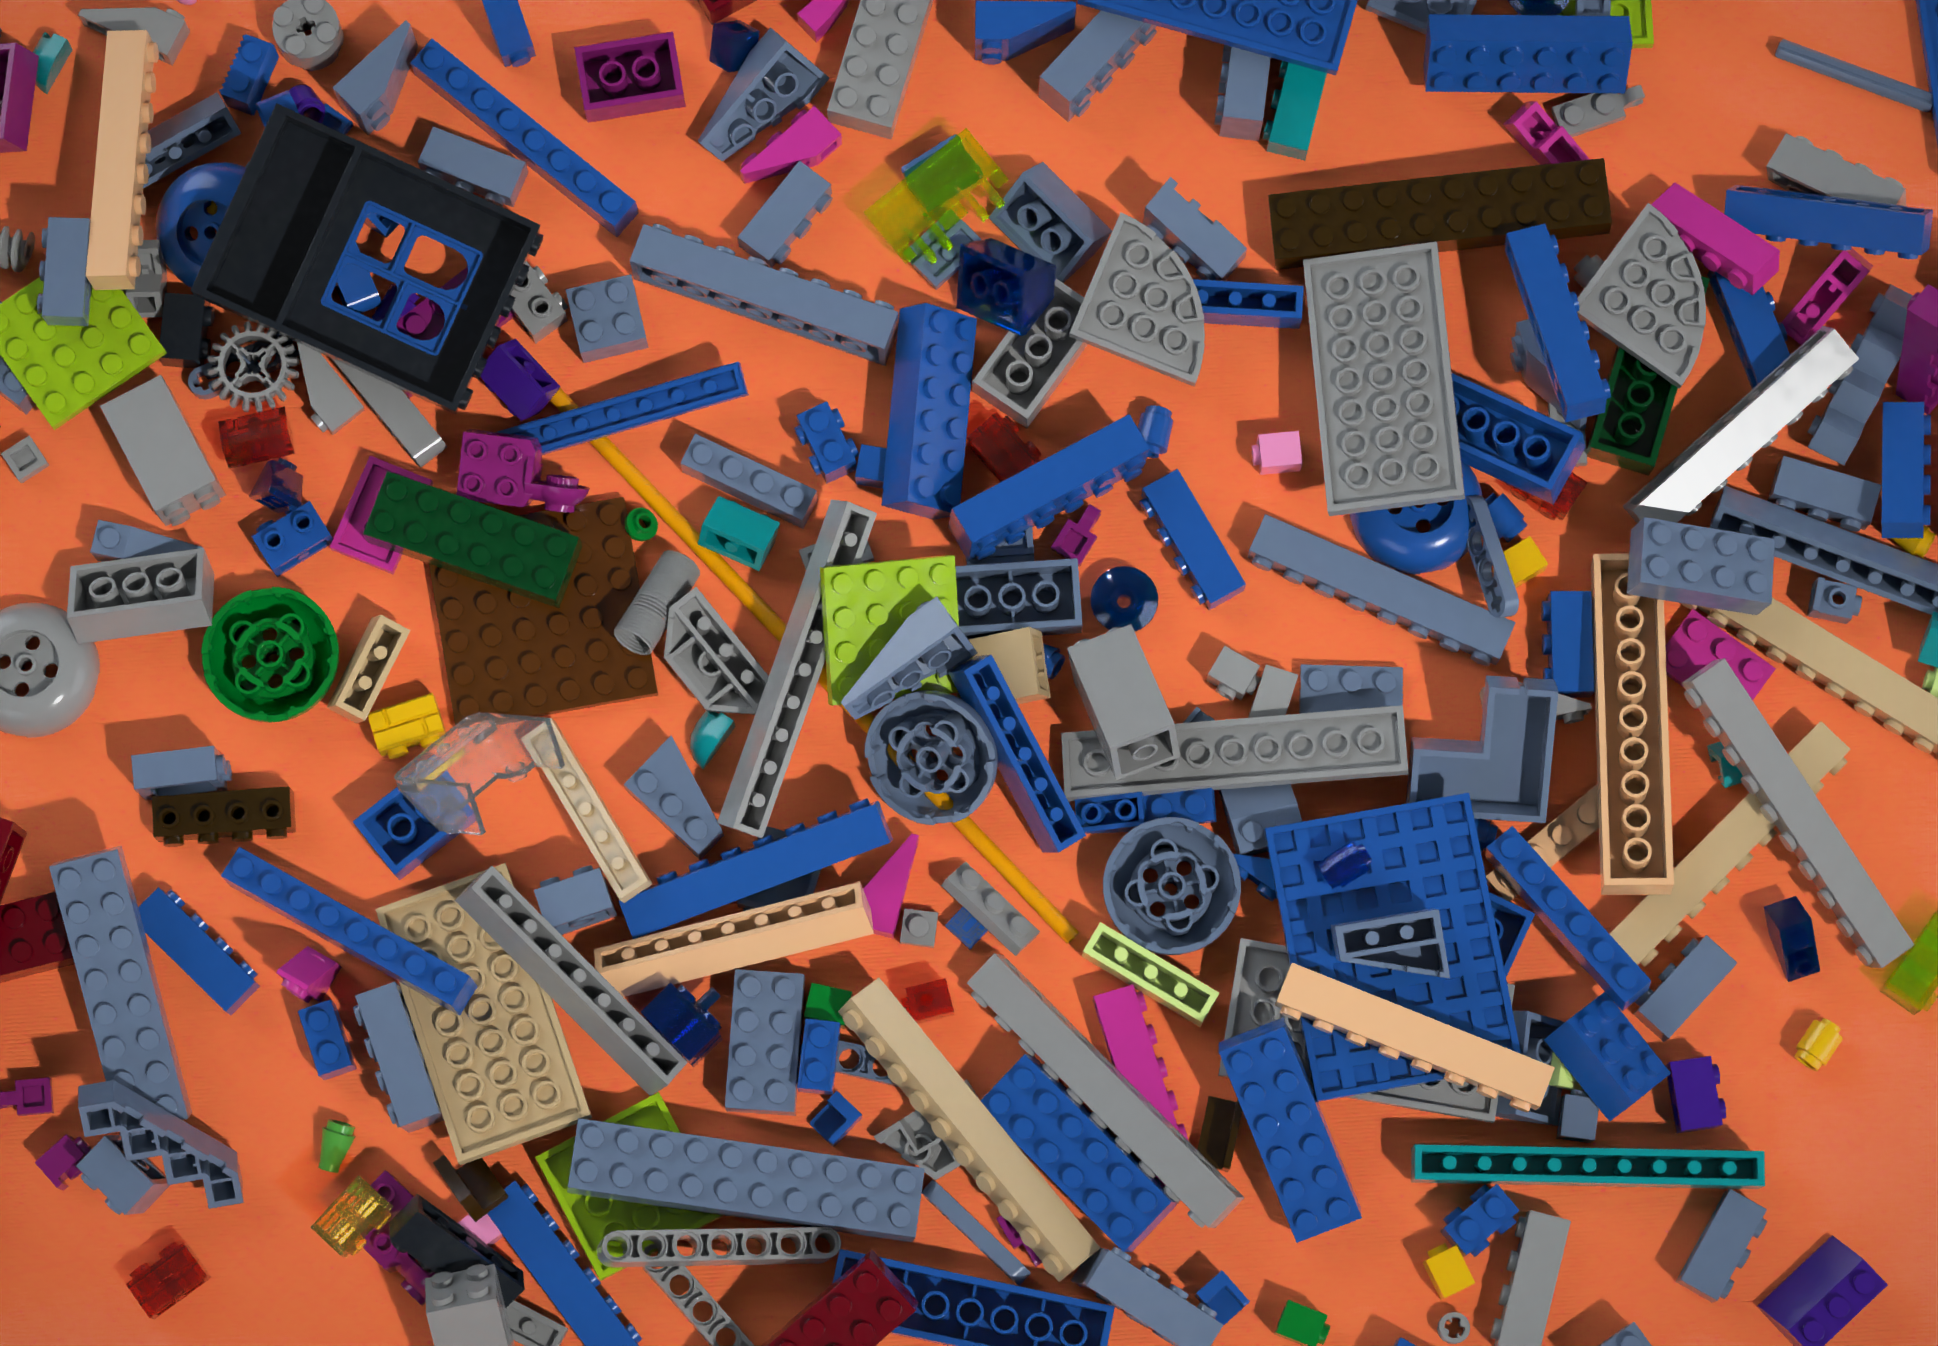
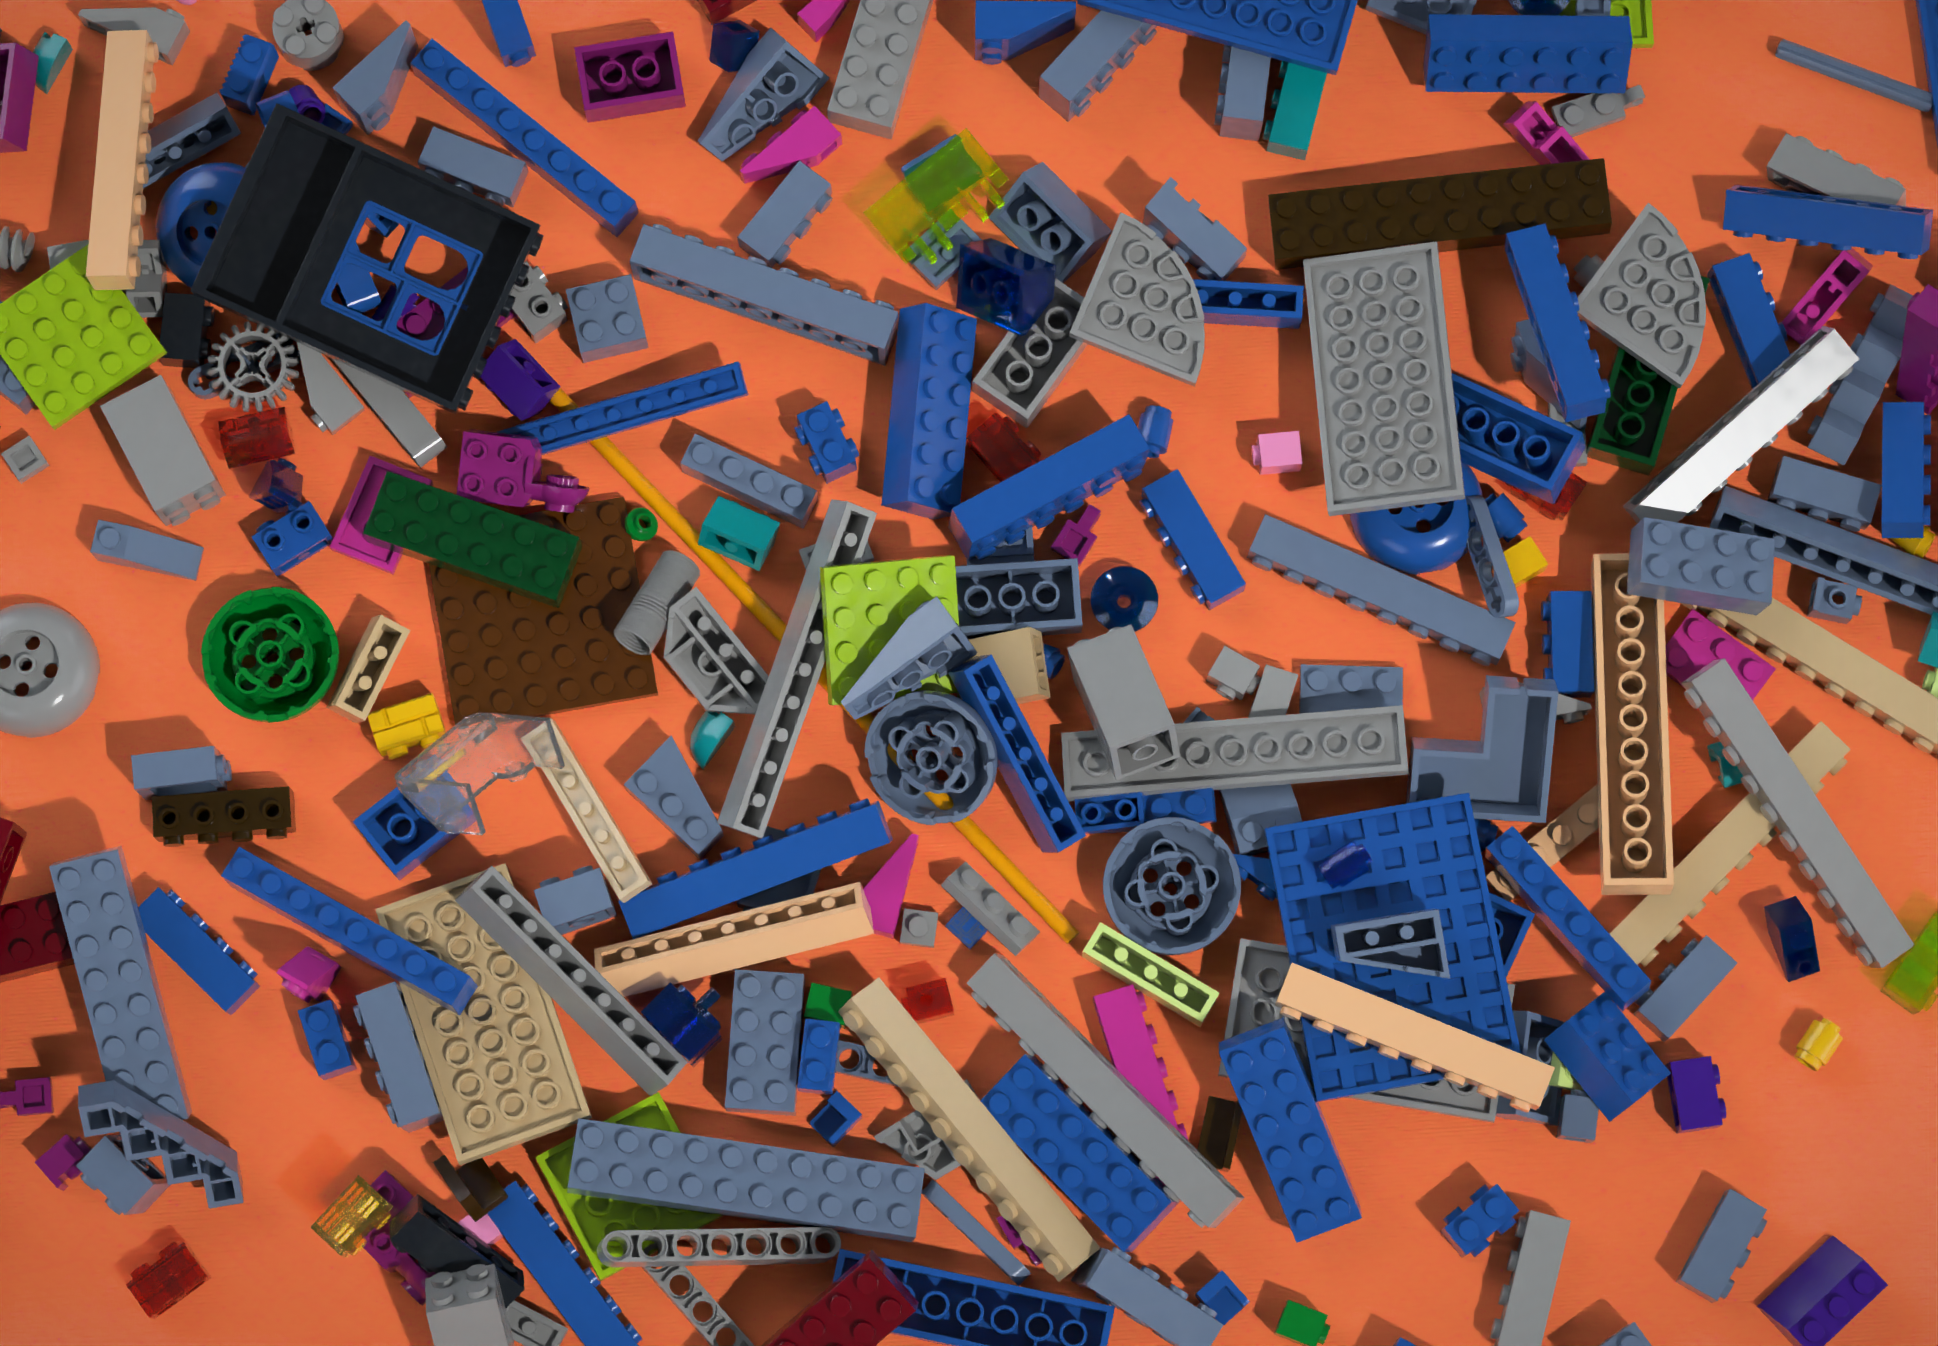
sand blue brick [37,217,91,326] -> none
light grey brick [67,548,215,644] -> none
bright green cone [318,1119,356,1173] -> none
blue panel [855,444,887,489] -> none
teal brick [1411,1144,1765,1189] -> none
yellow brick [1422,1243,1475,1300] -> none
light grey bush [1437,1312,1470,1344] -> none
dark pink brick [1651,182,1780,295] -> none

